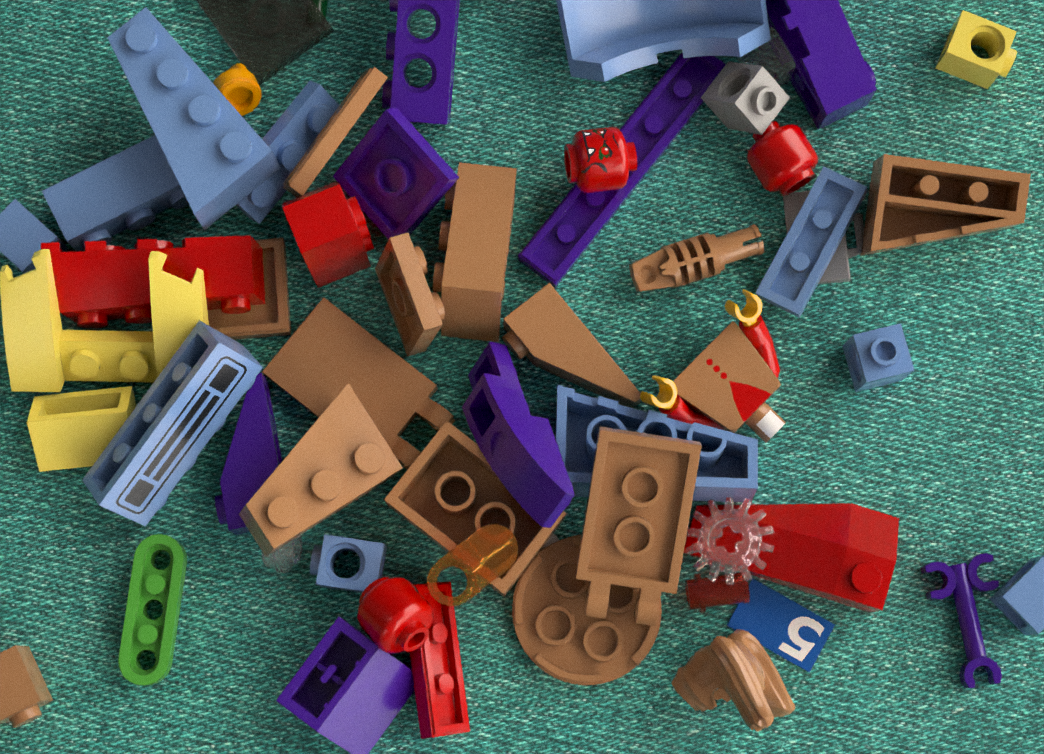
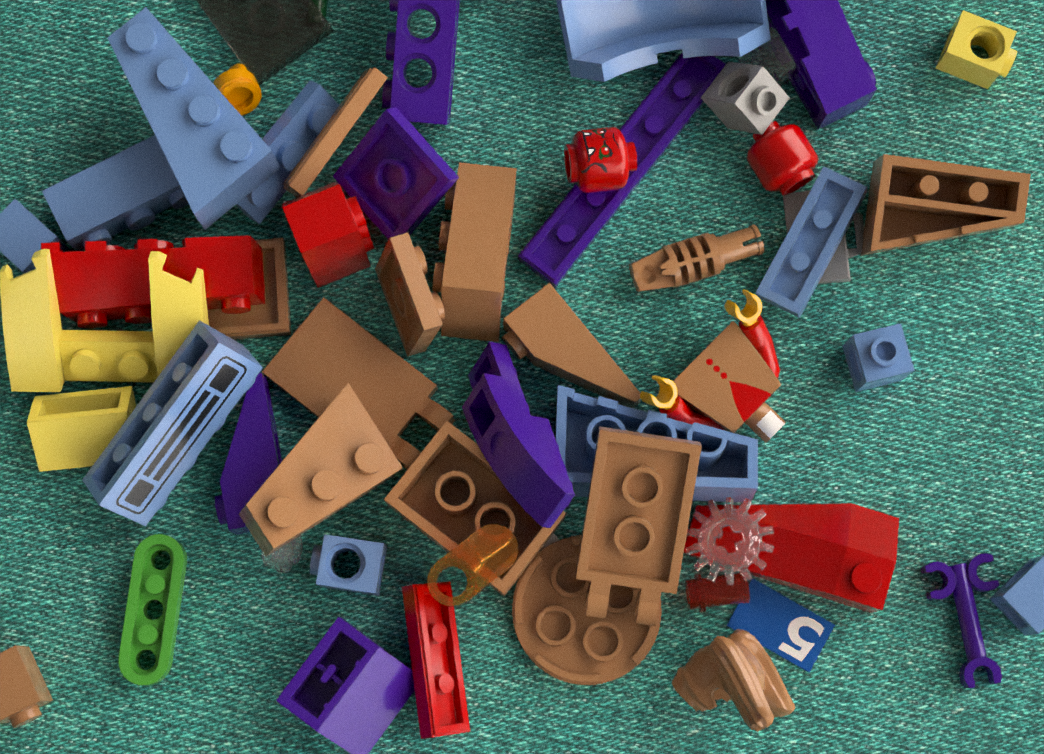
red head [357,577,434,654] -> none

